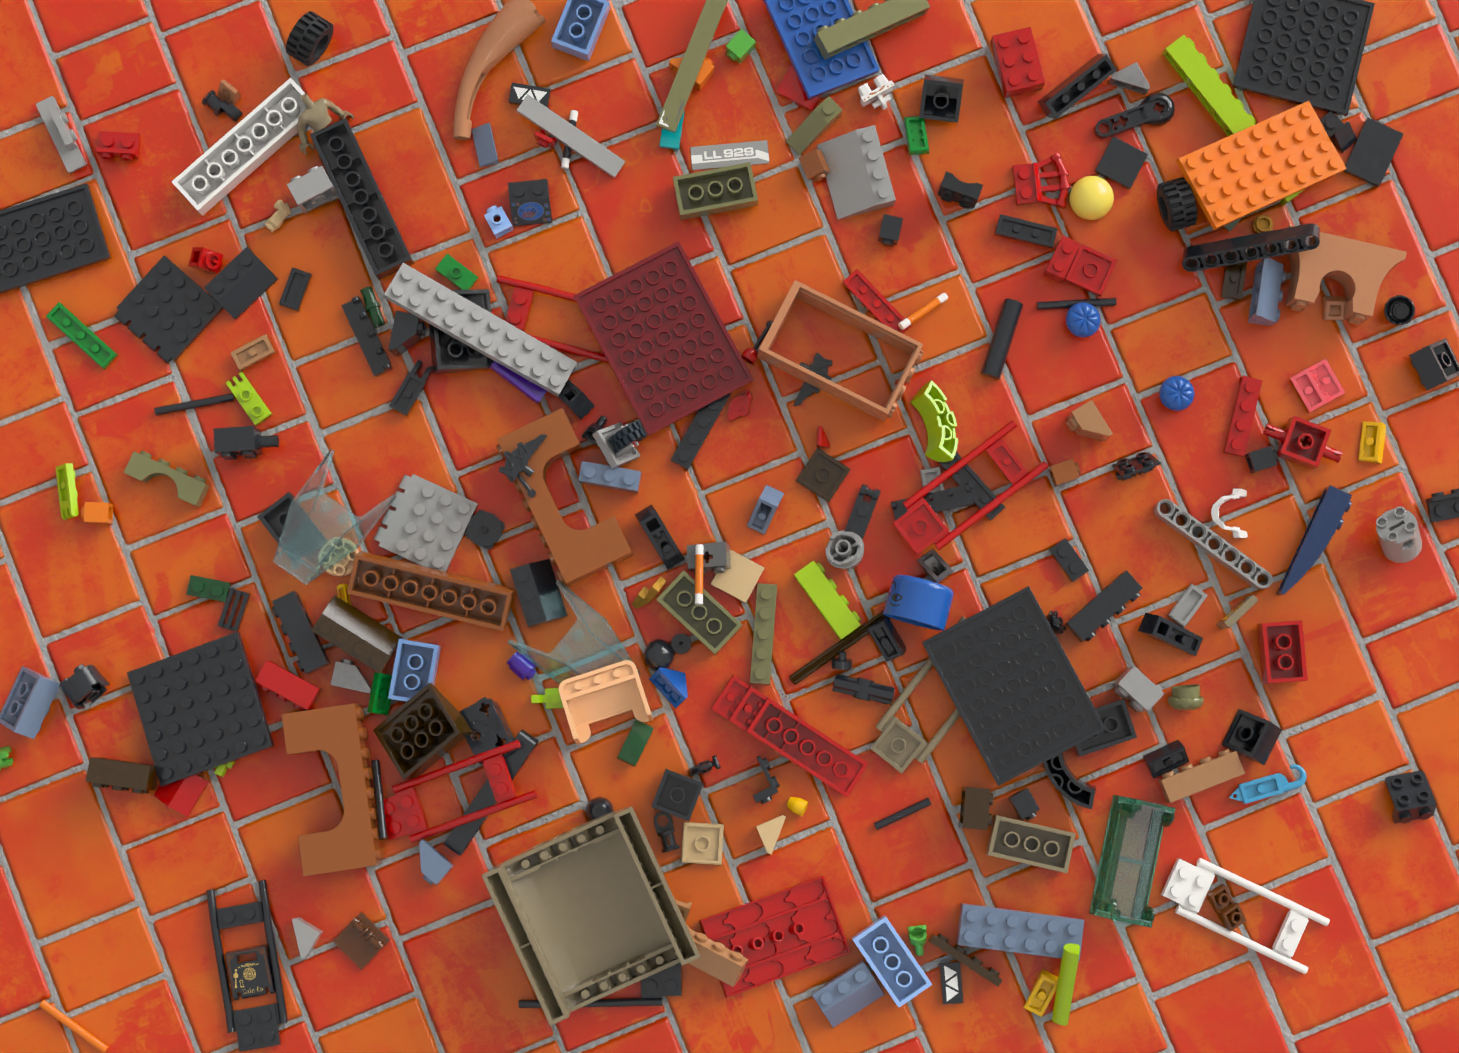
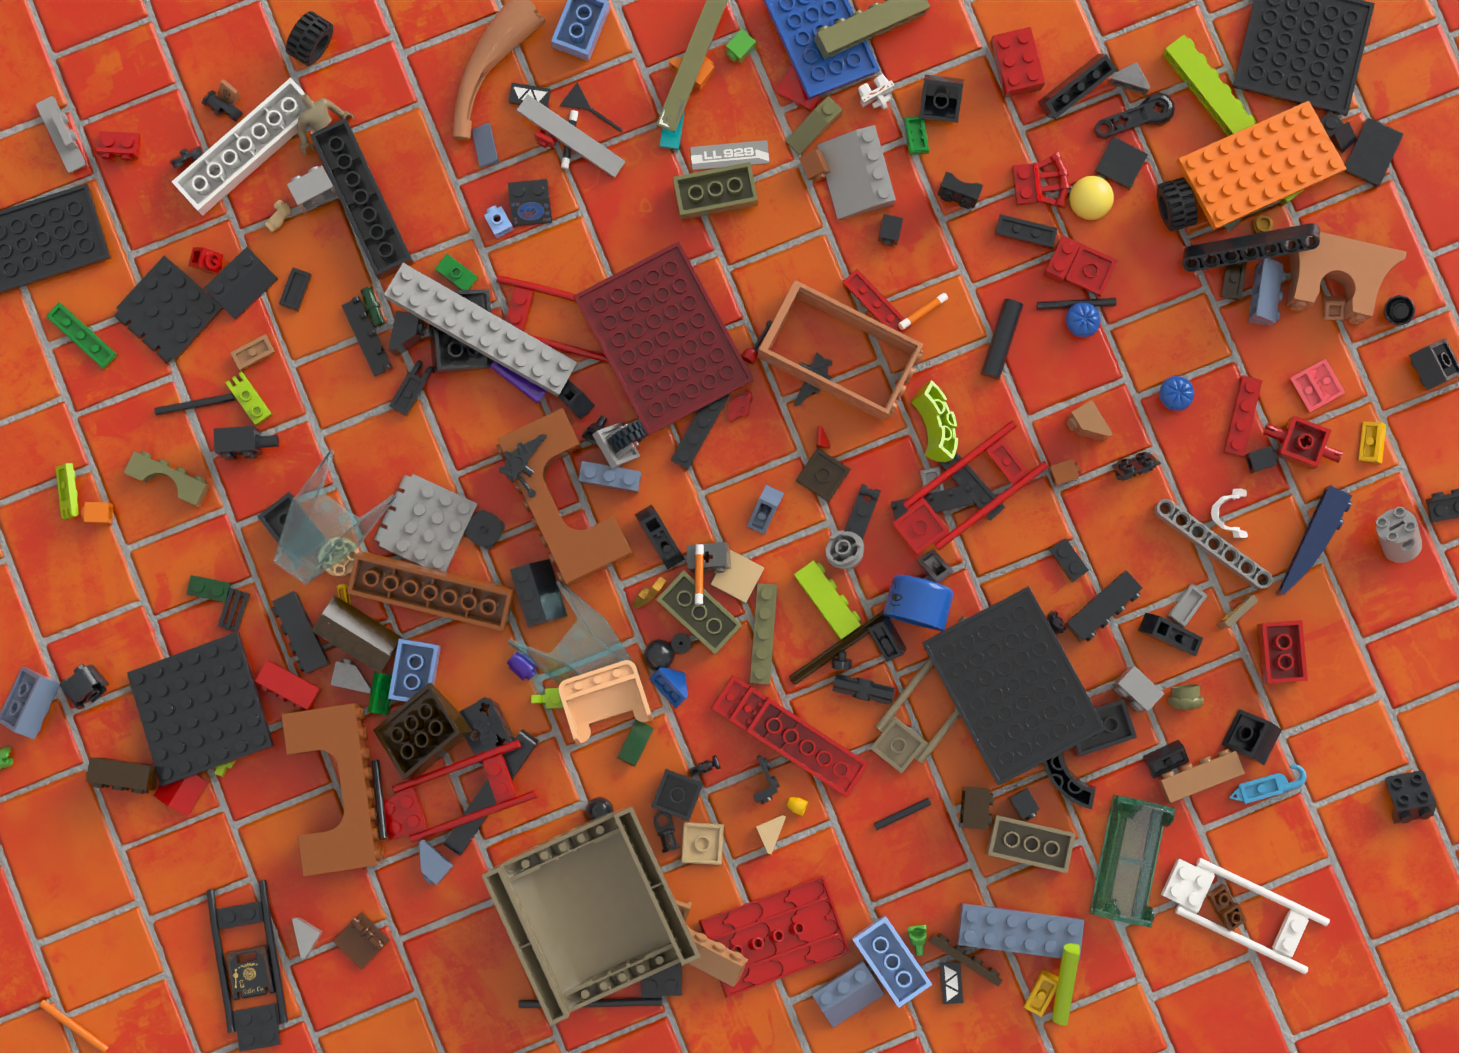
none -> black piece [169,146,203,169]
none -> black piece [560,82,622,132]

